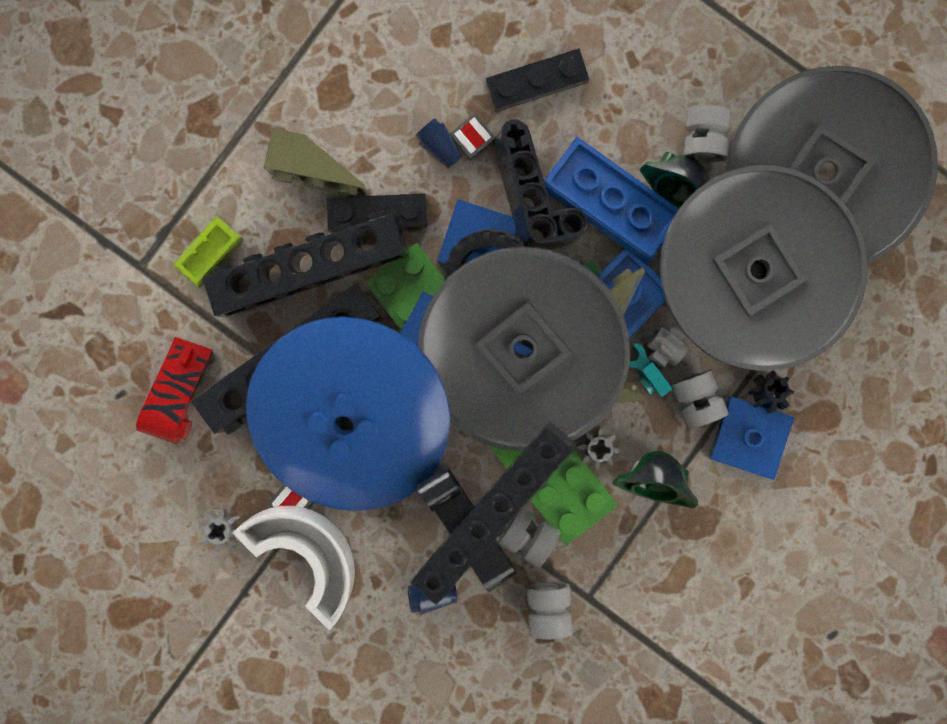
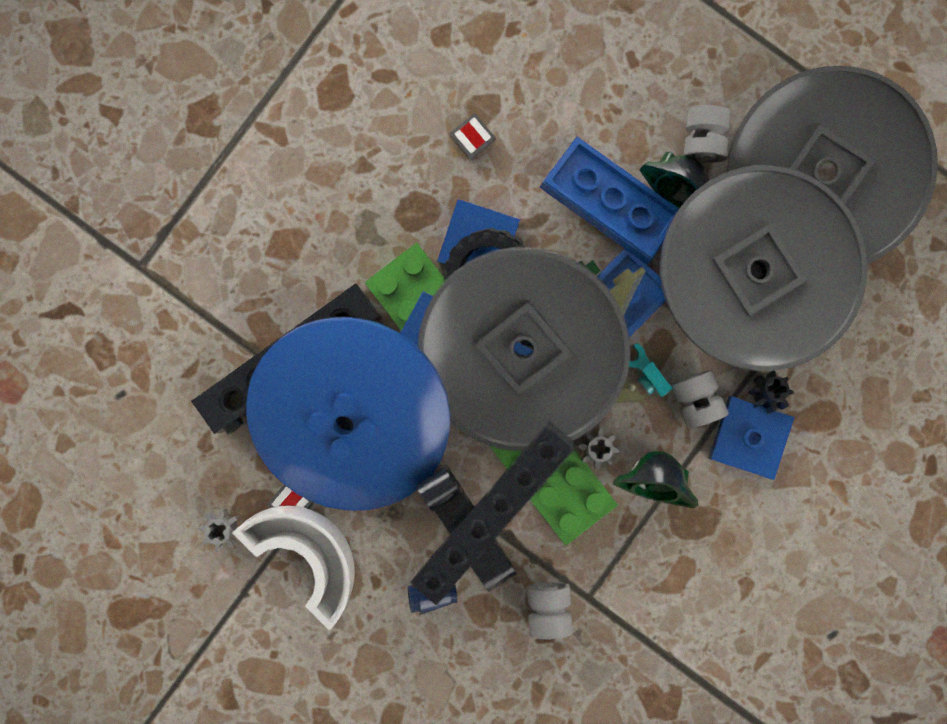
red door [136,337,213,444] -> none
lime plate [173,216,243,288] -> none
black brick [202,211,410,317] -> none
olive slope [264,128,367,197] -> none
black plate [327,193,427,232] -> none
dark blue cone [416,118,462,169] -> none
black plate [486,48,589,113] -> none
black beam [493,119,588,250] -> none
light grey wheel [498,508,560,568] -> none
light grey gear [647,326,689,367] -> none

